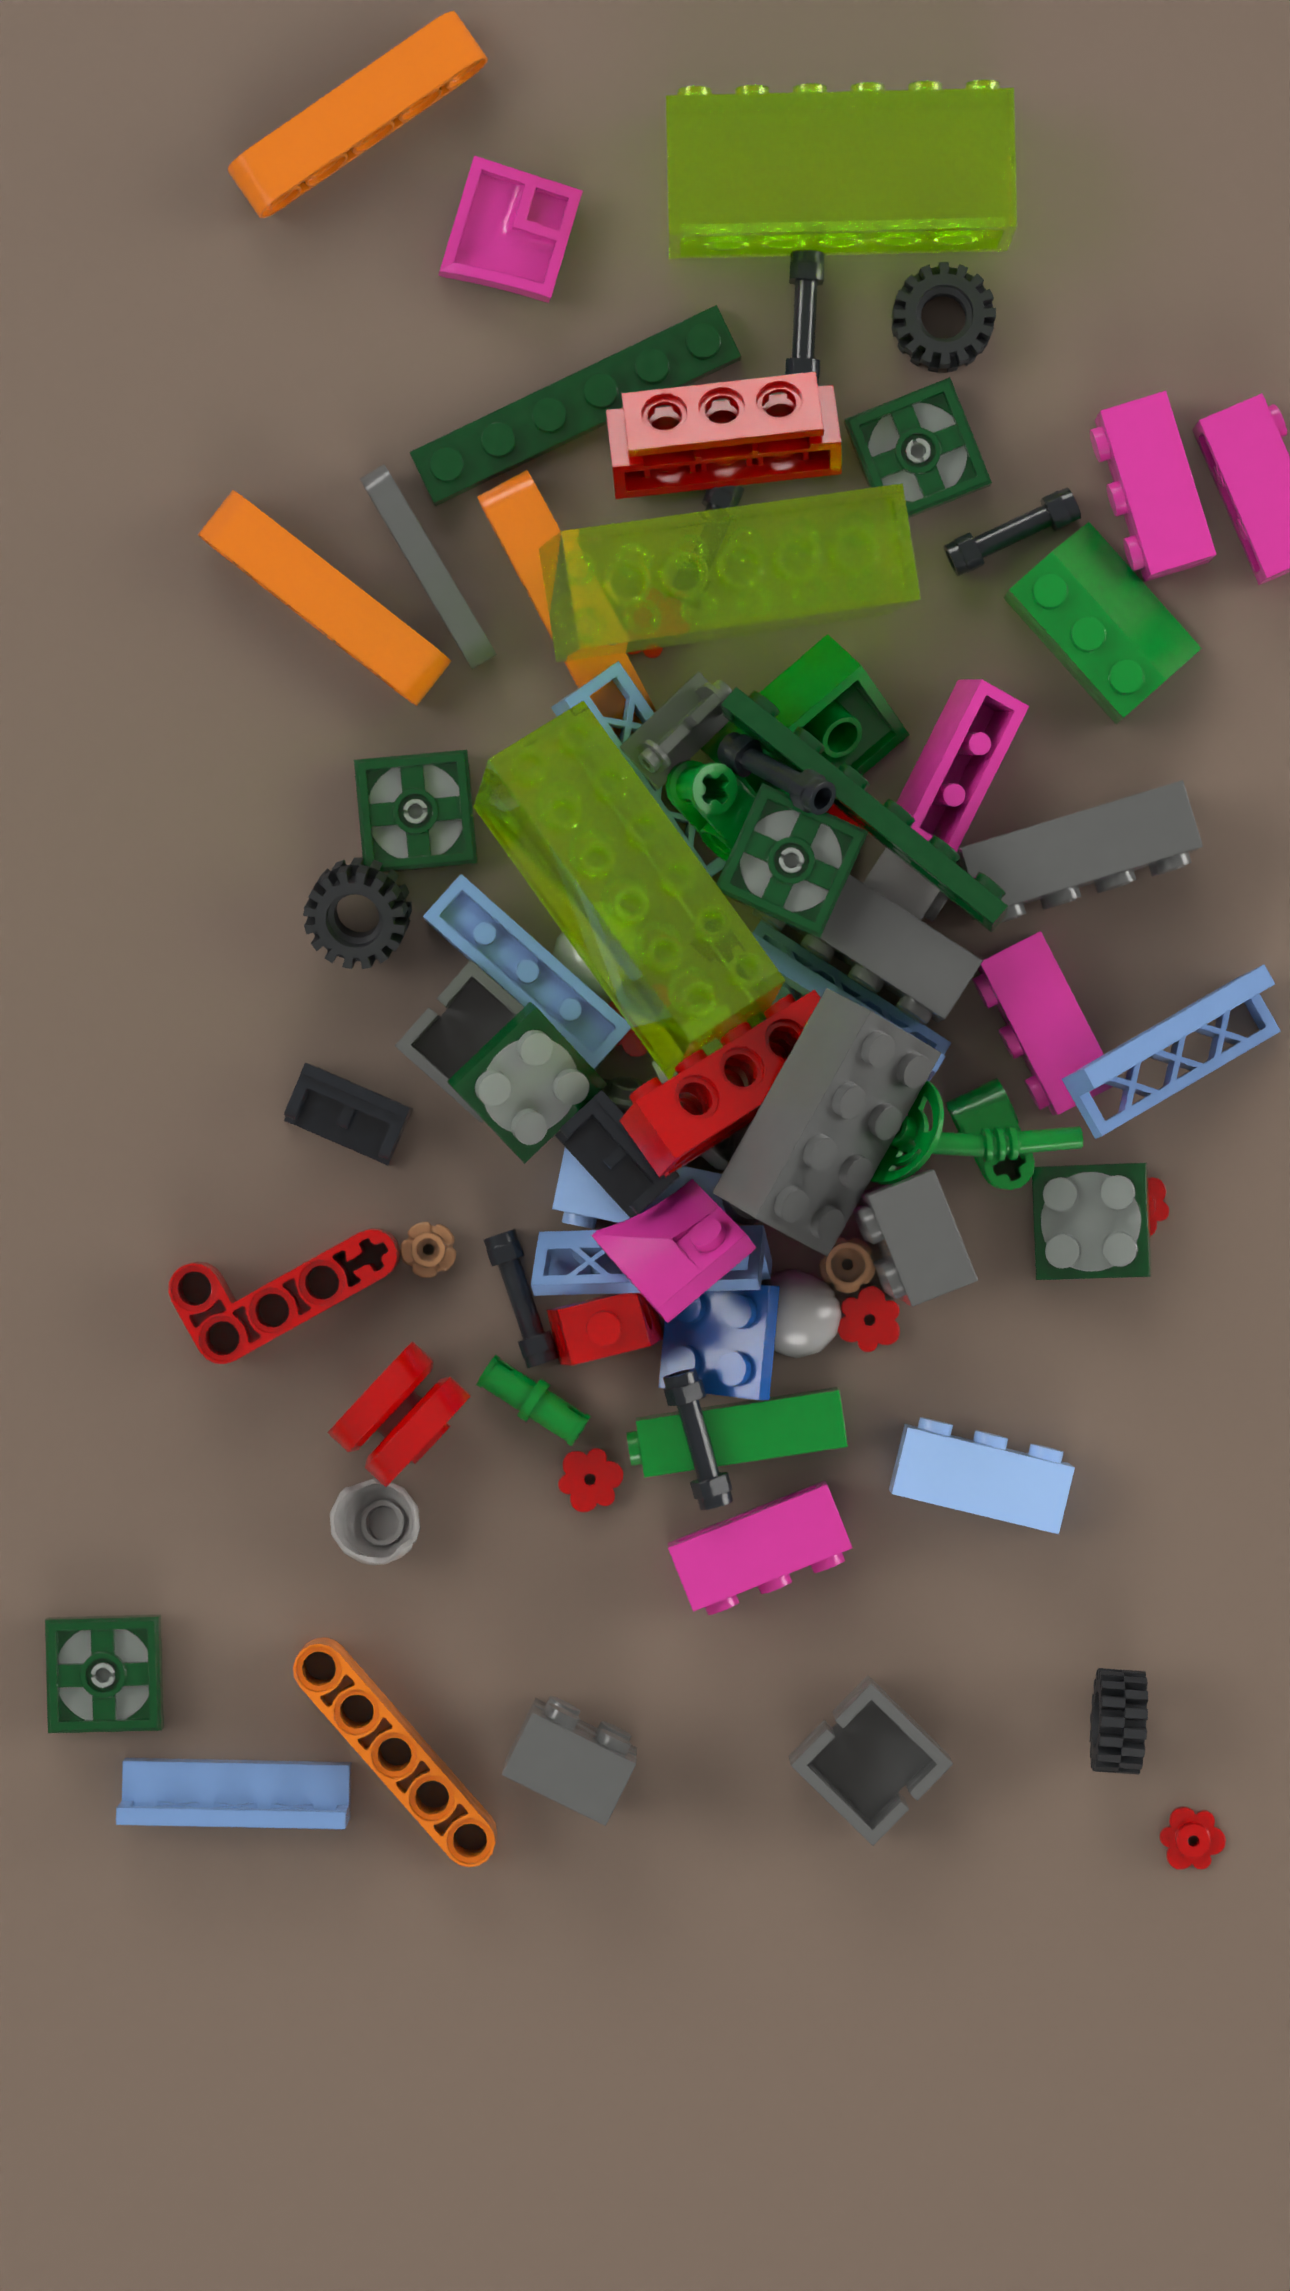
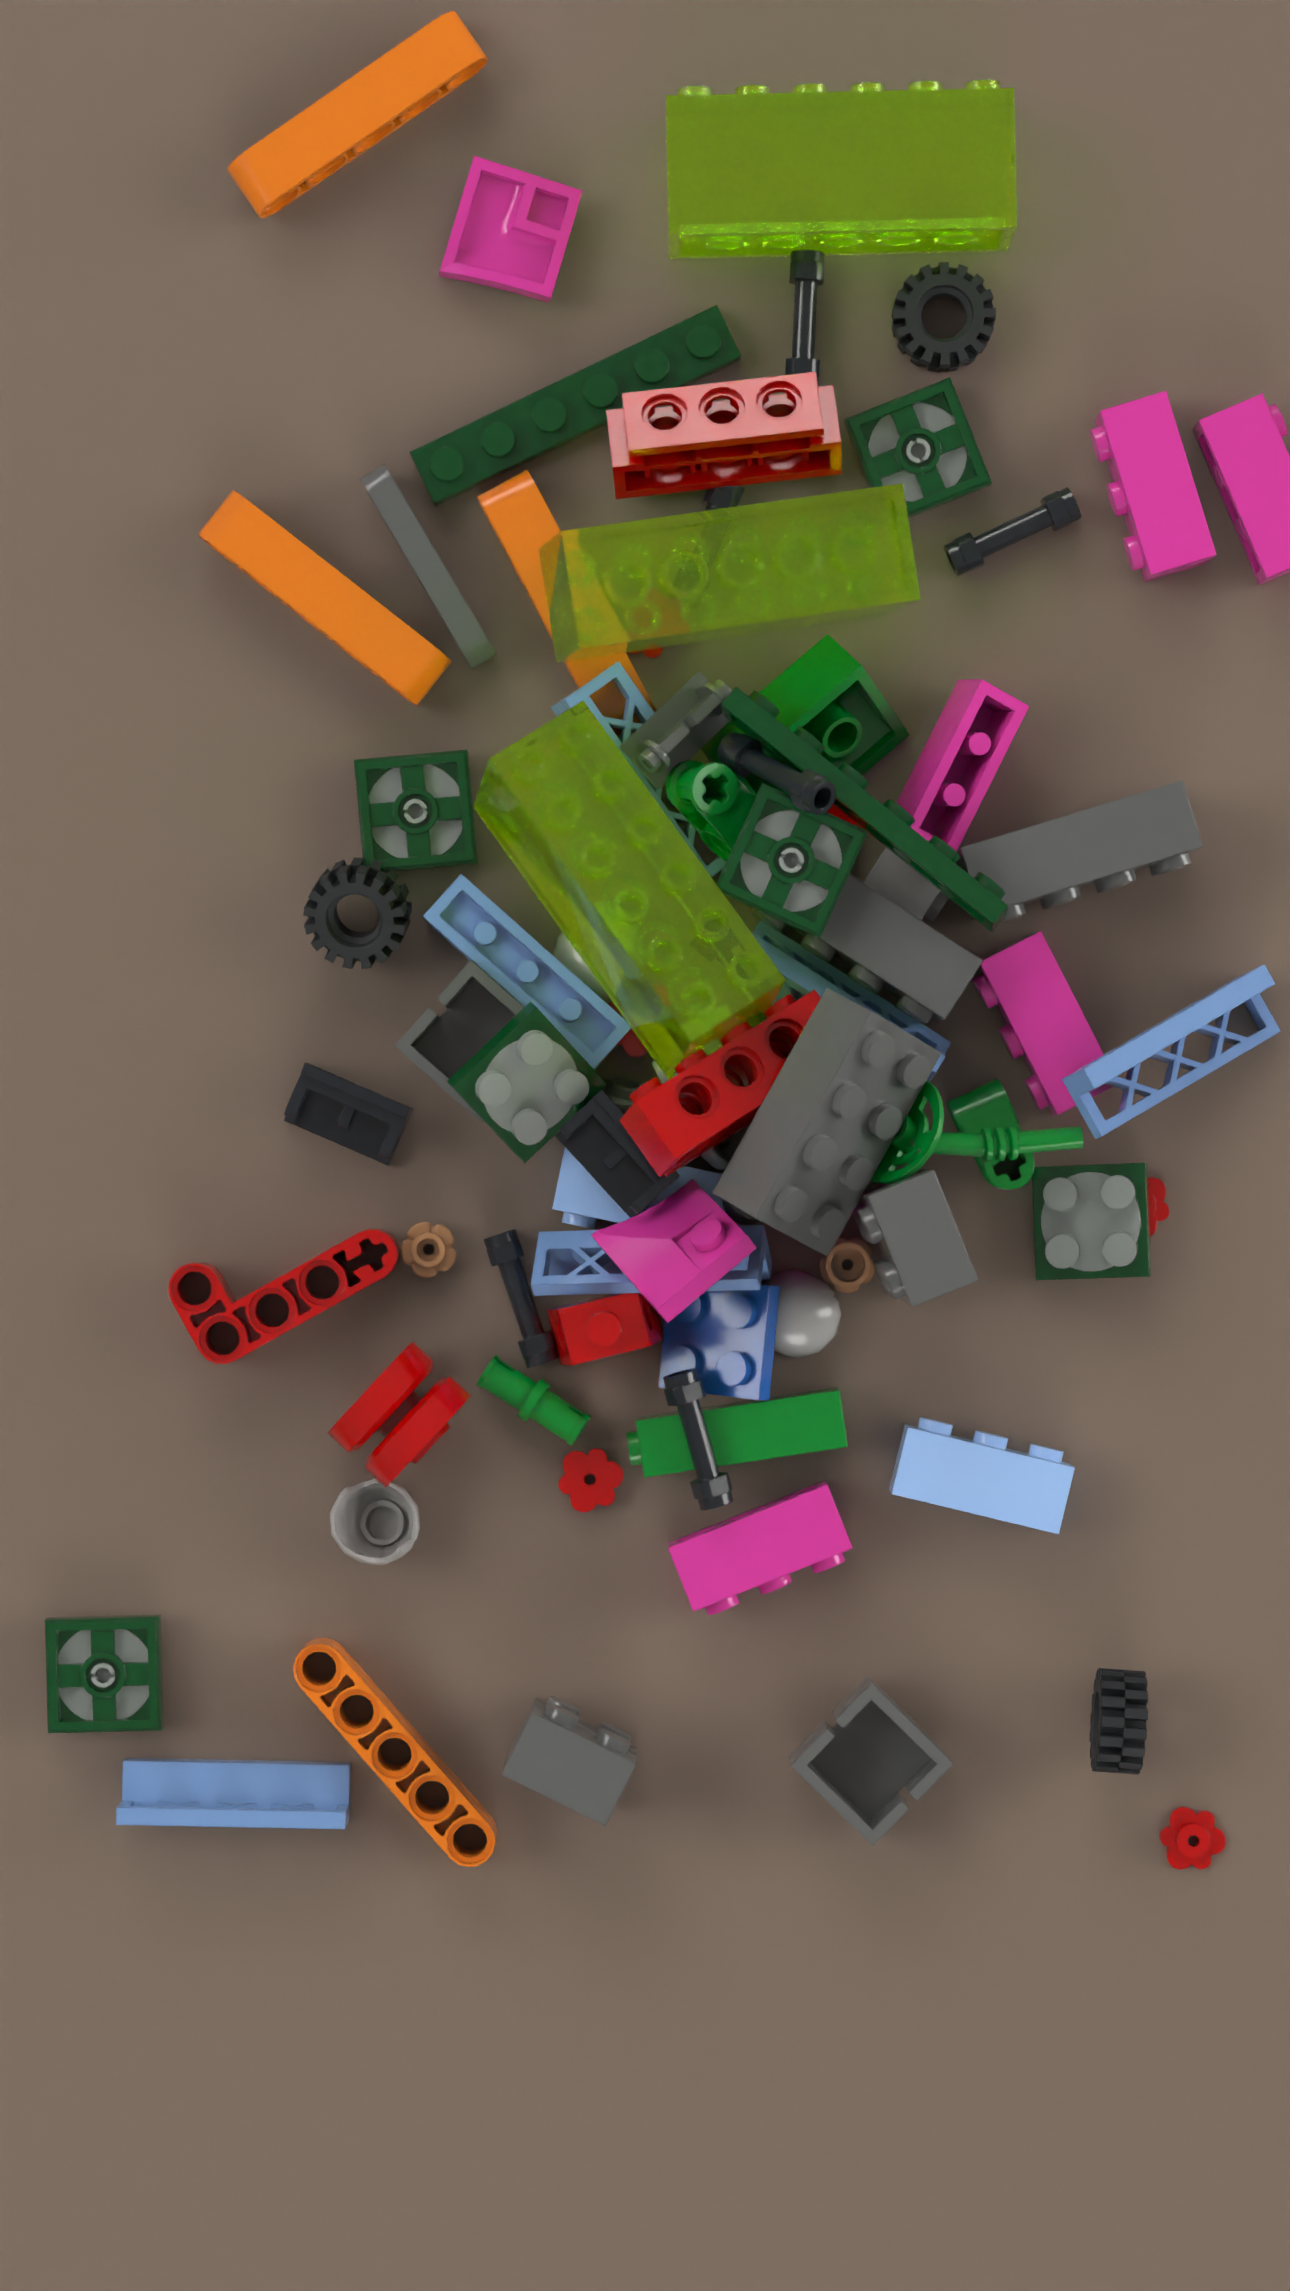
red plant [838,1286,900,1352] -> none
green slope [1004,522,1202,725] -> none

